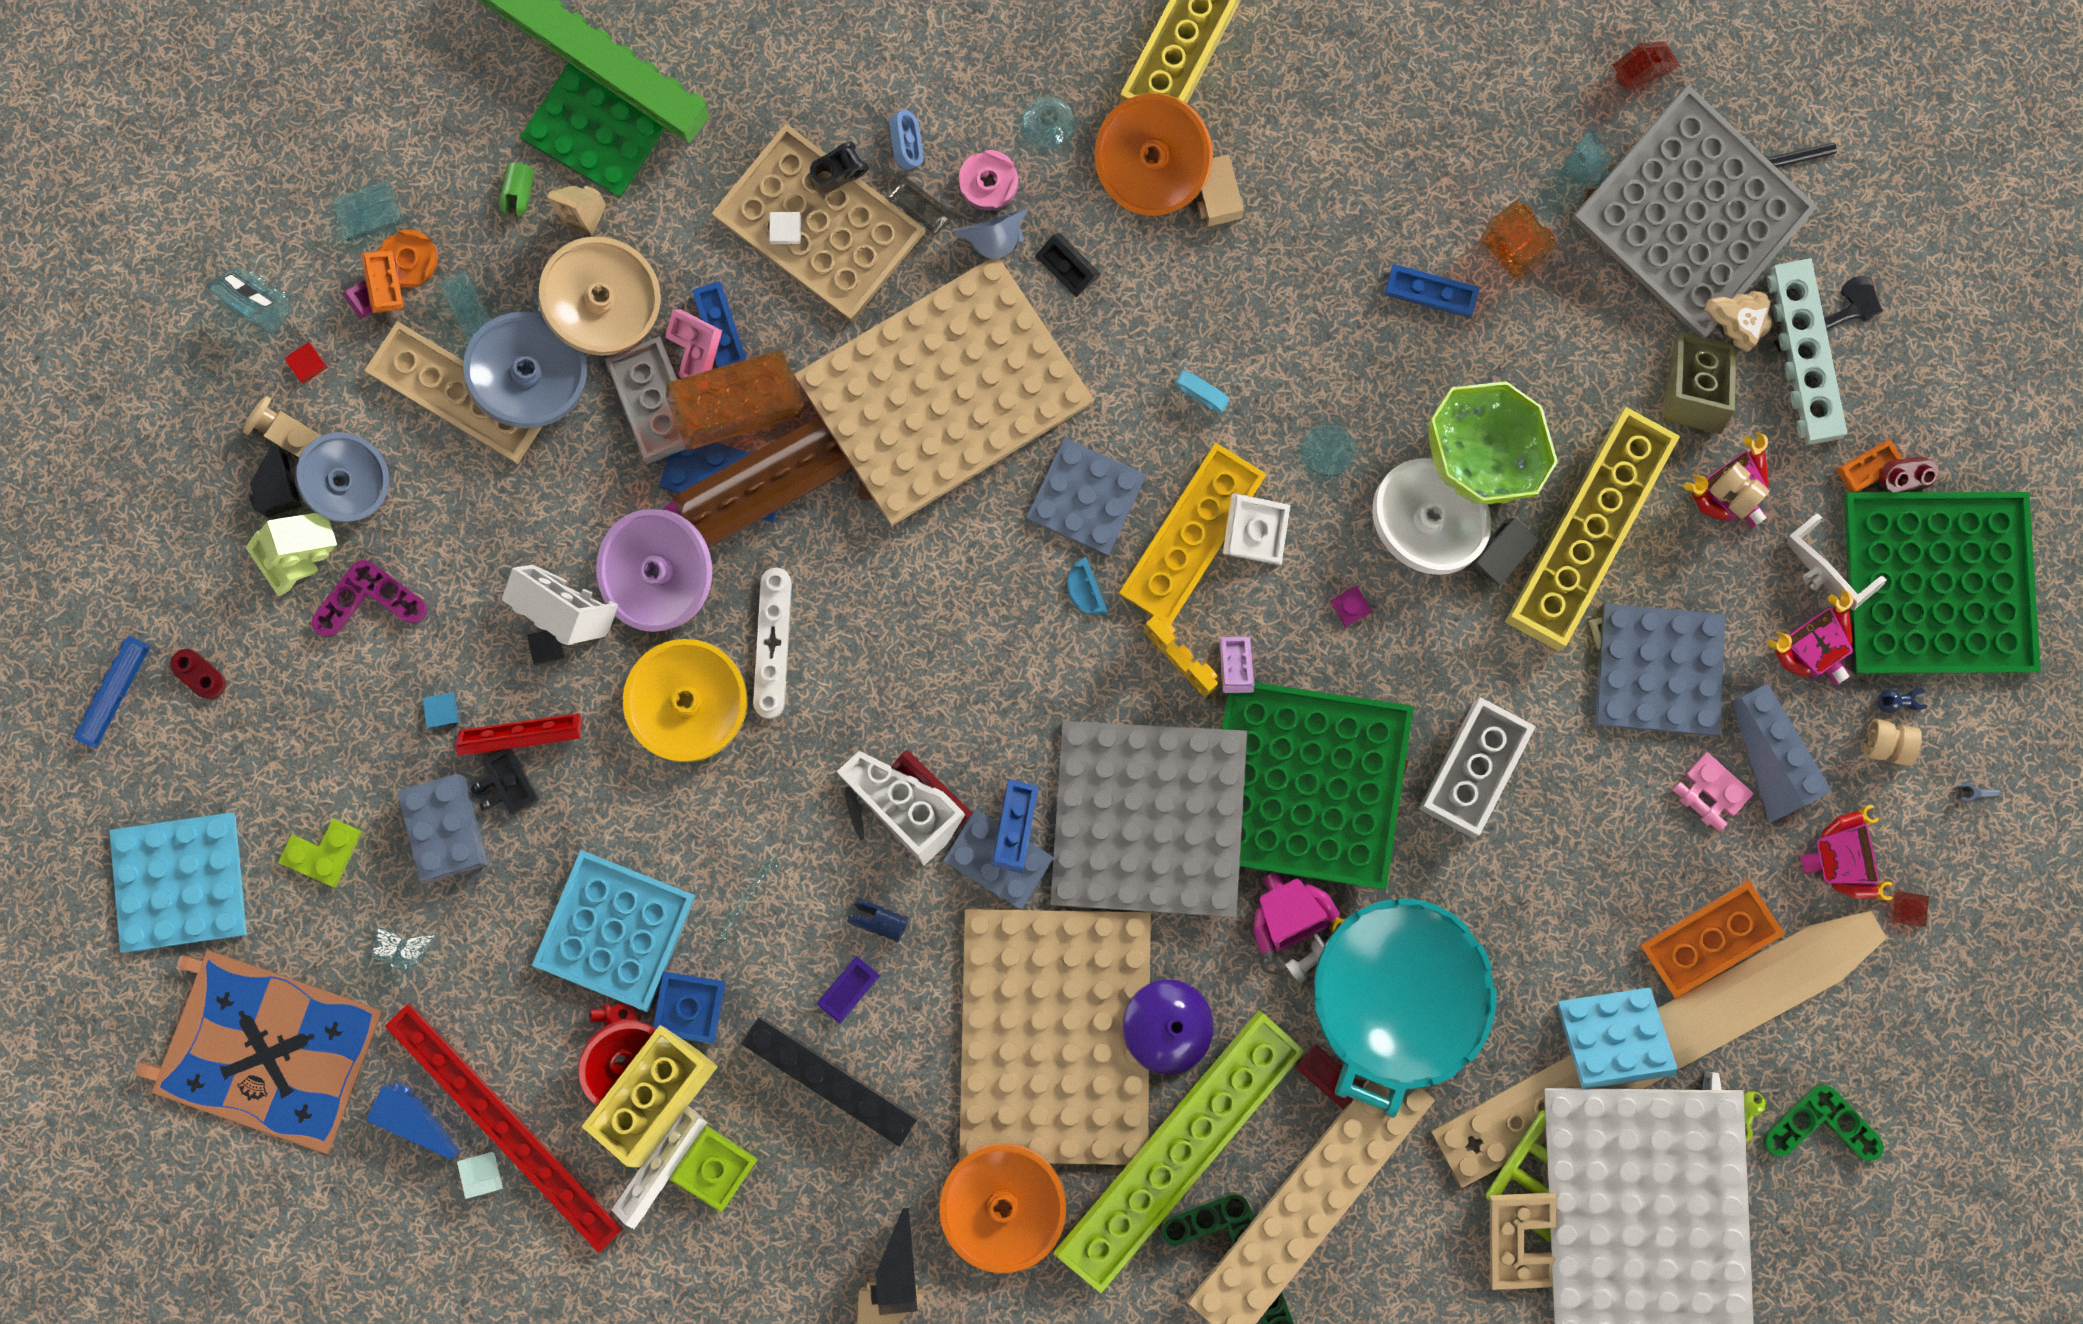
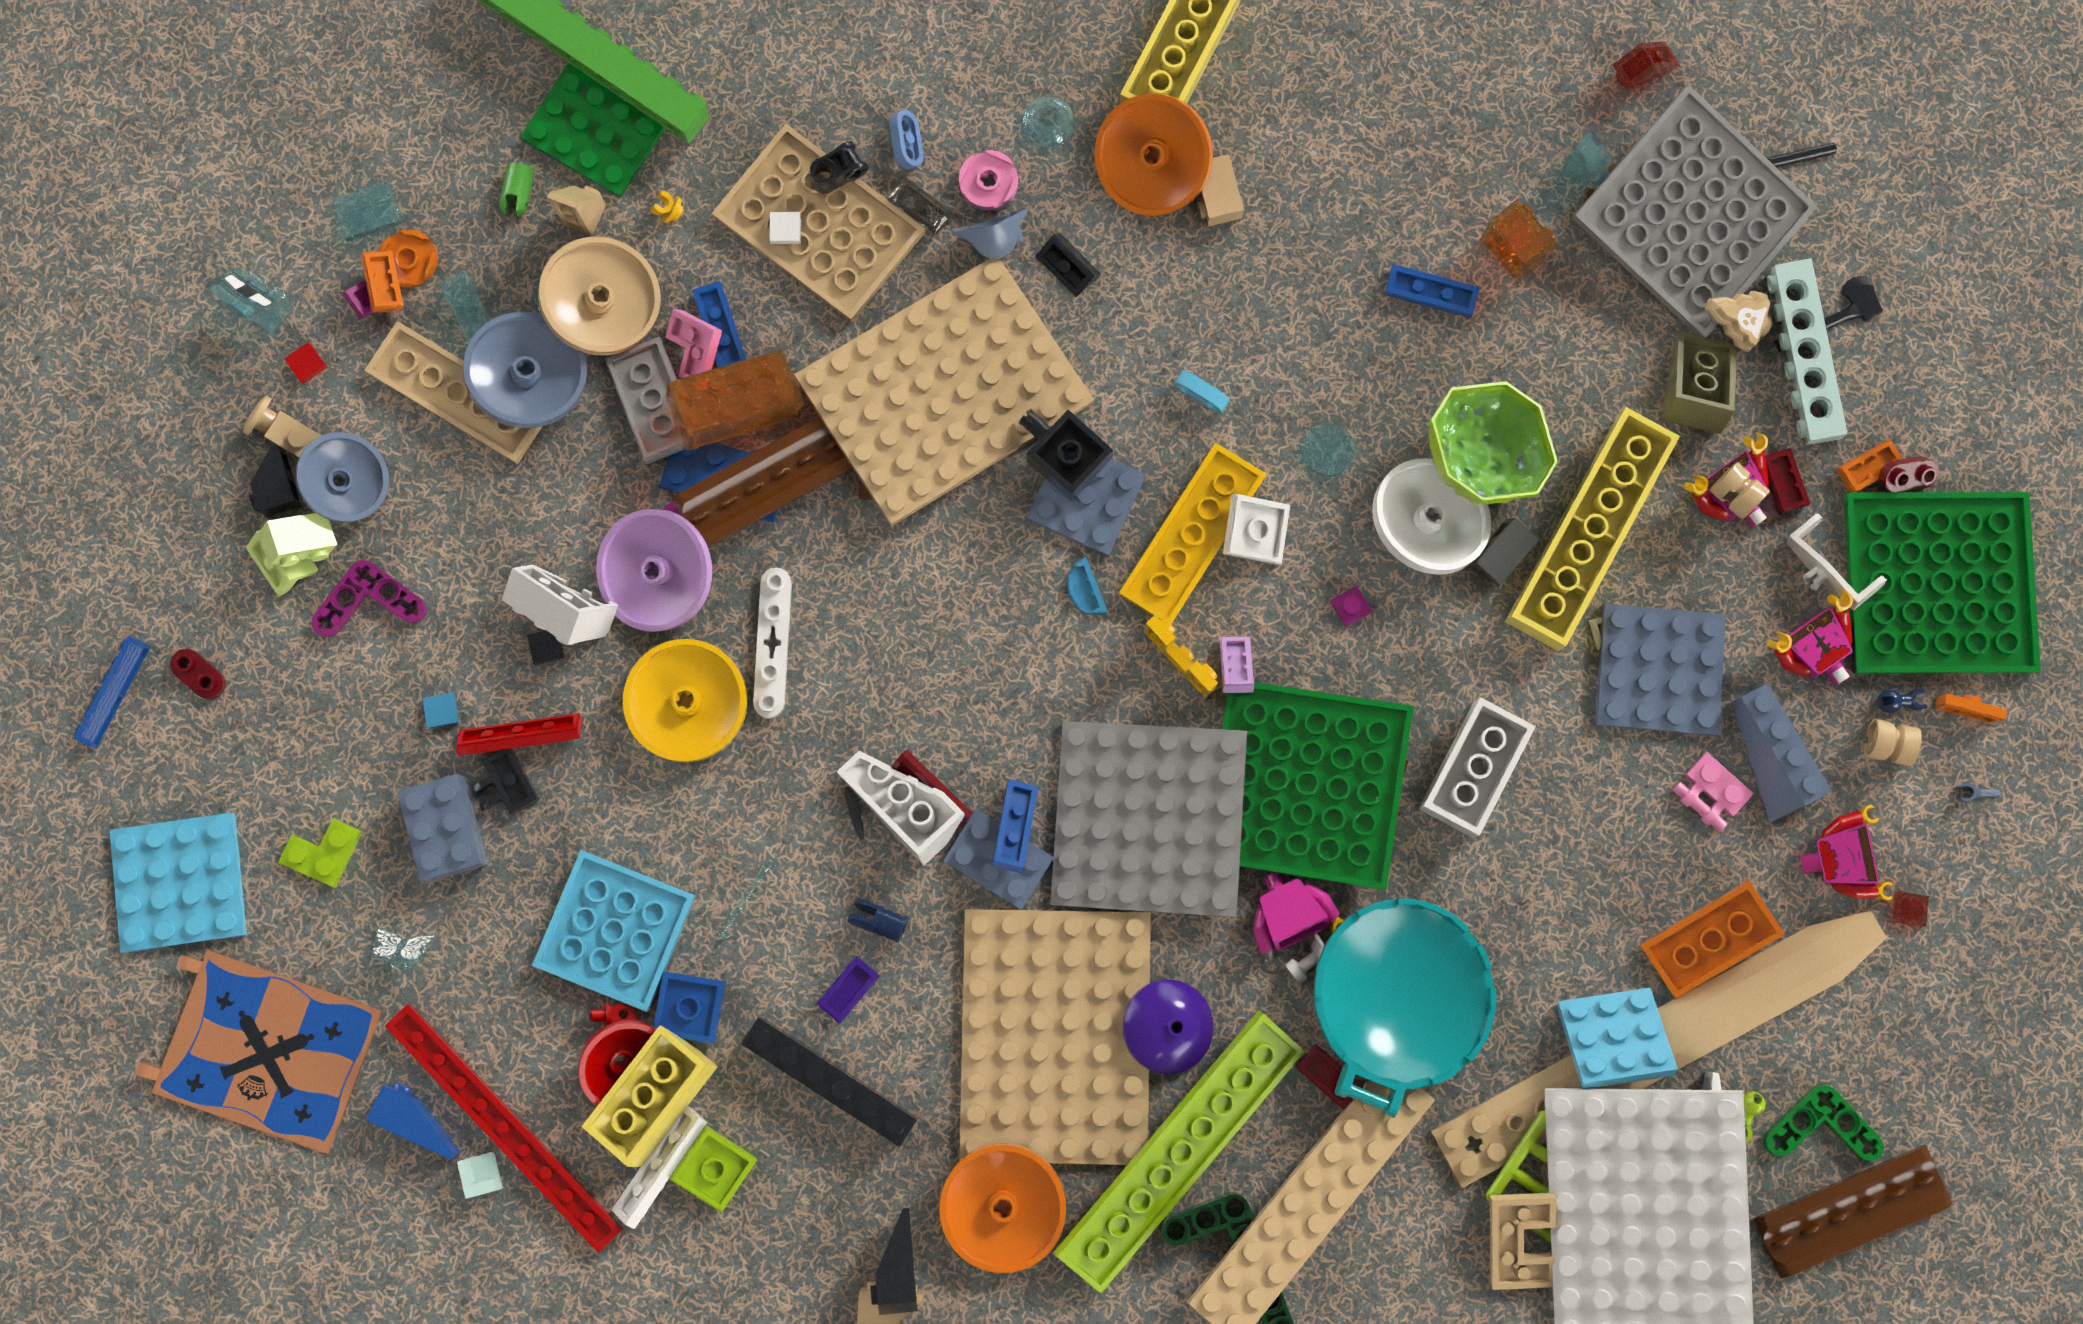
none -> yellow plate [650,191,684,224]
none -> black brick [1018,409,1113,502]
none -> reddish brown plate [1753,1145,1953,1278]
none -> dark red plate [1766,448,1811,515]
none -> orange plate [1934,693,2007,724]

